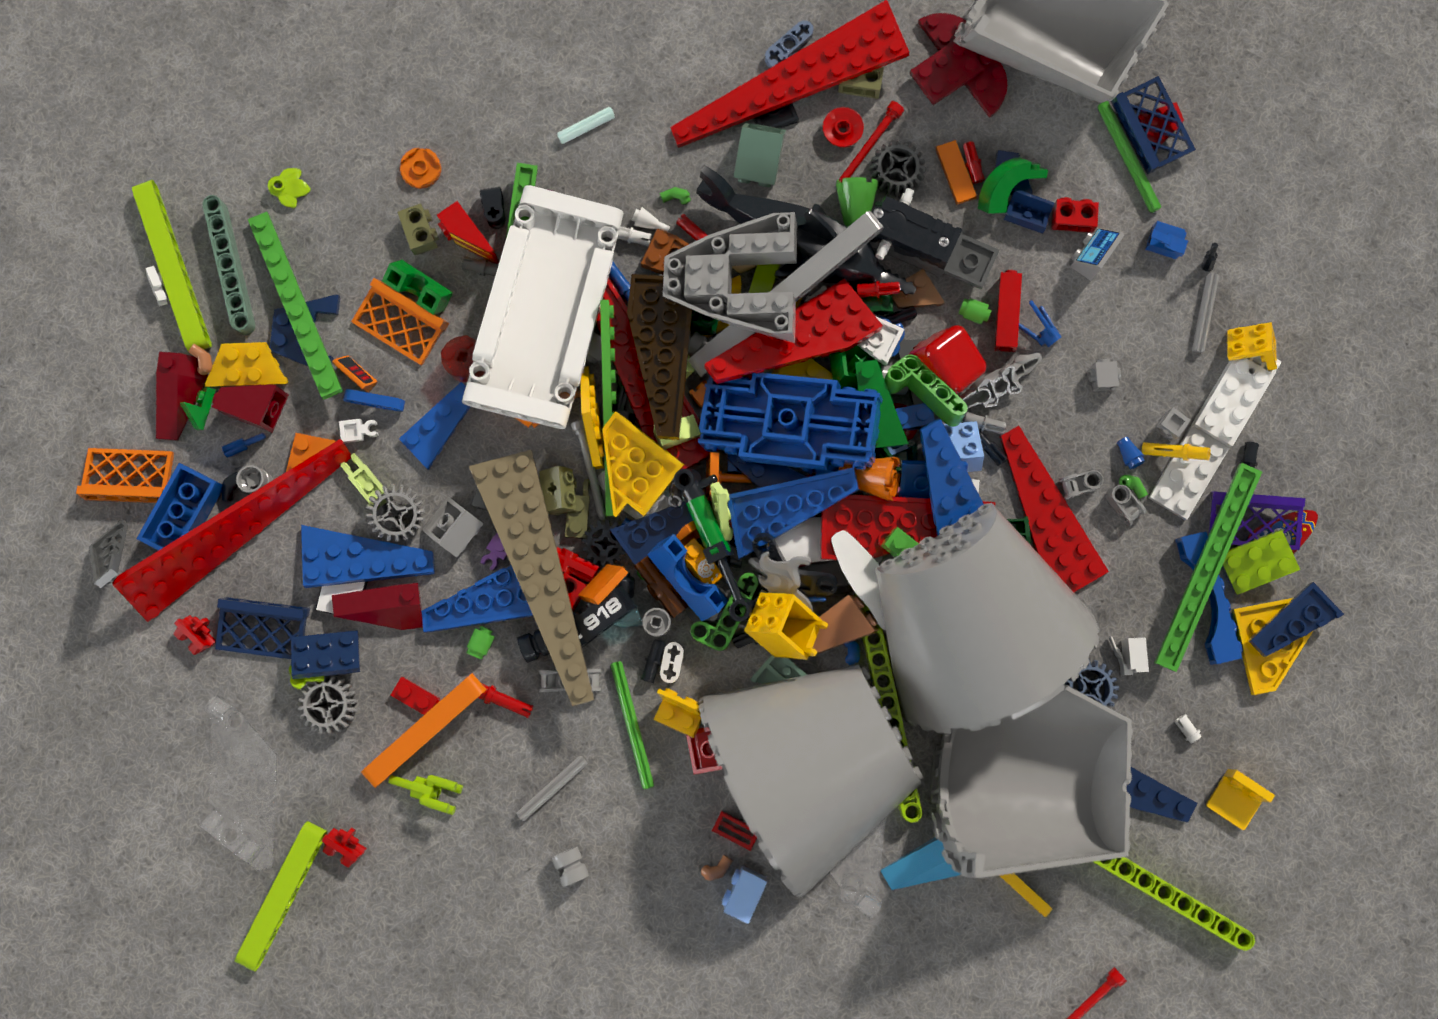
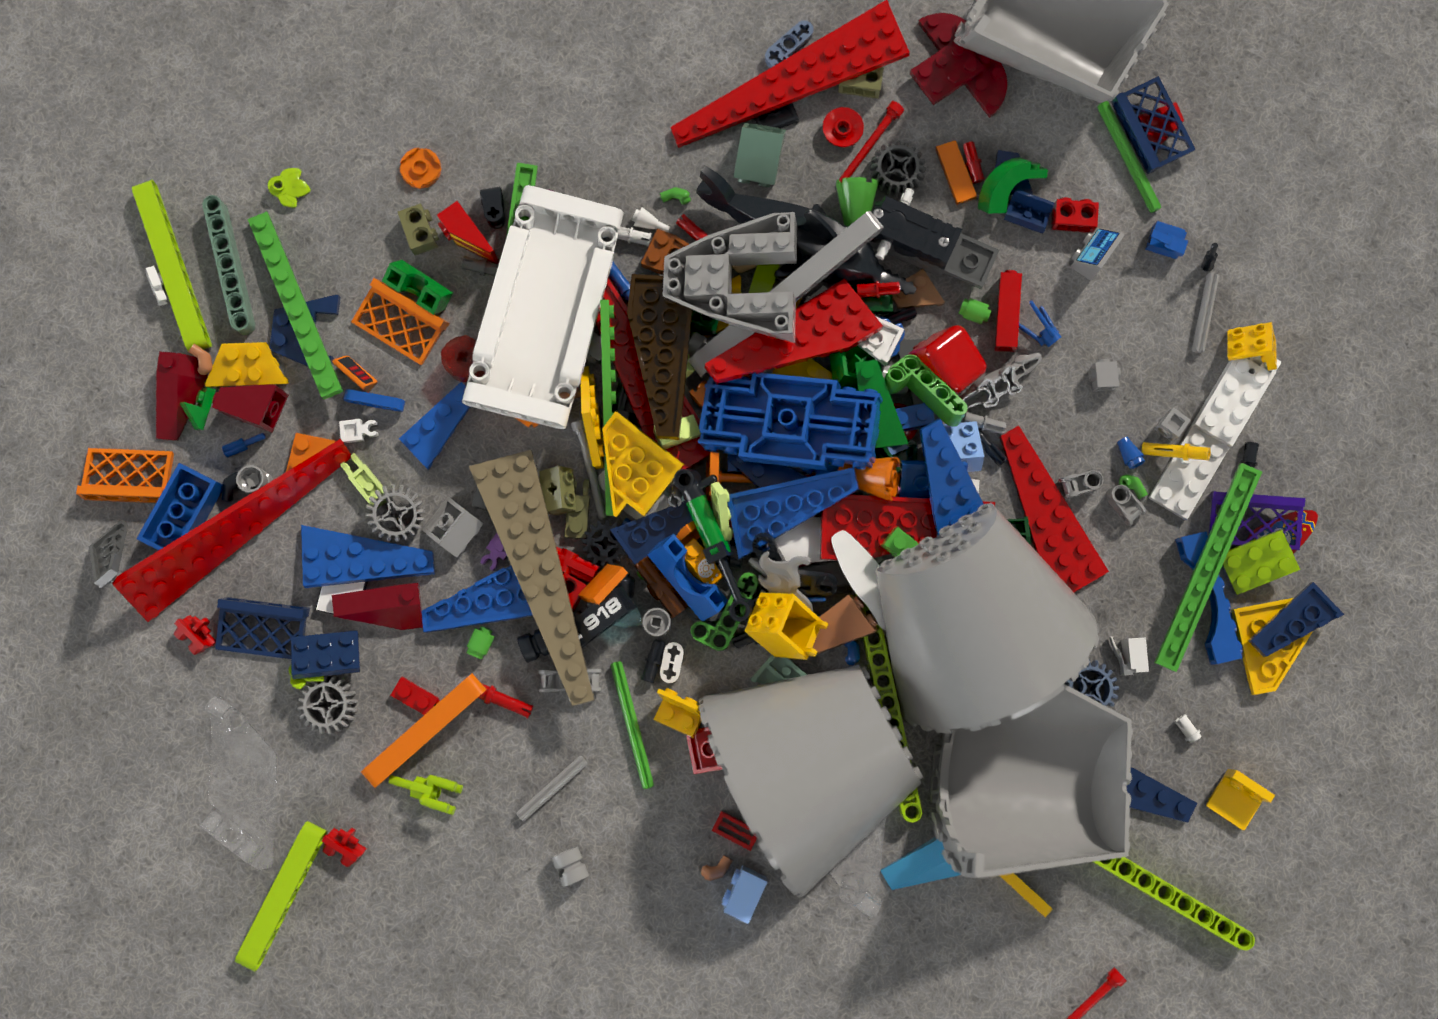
light aqua axle [557,107,615,144] -> none

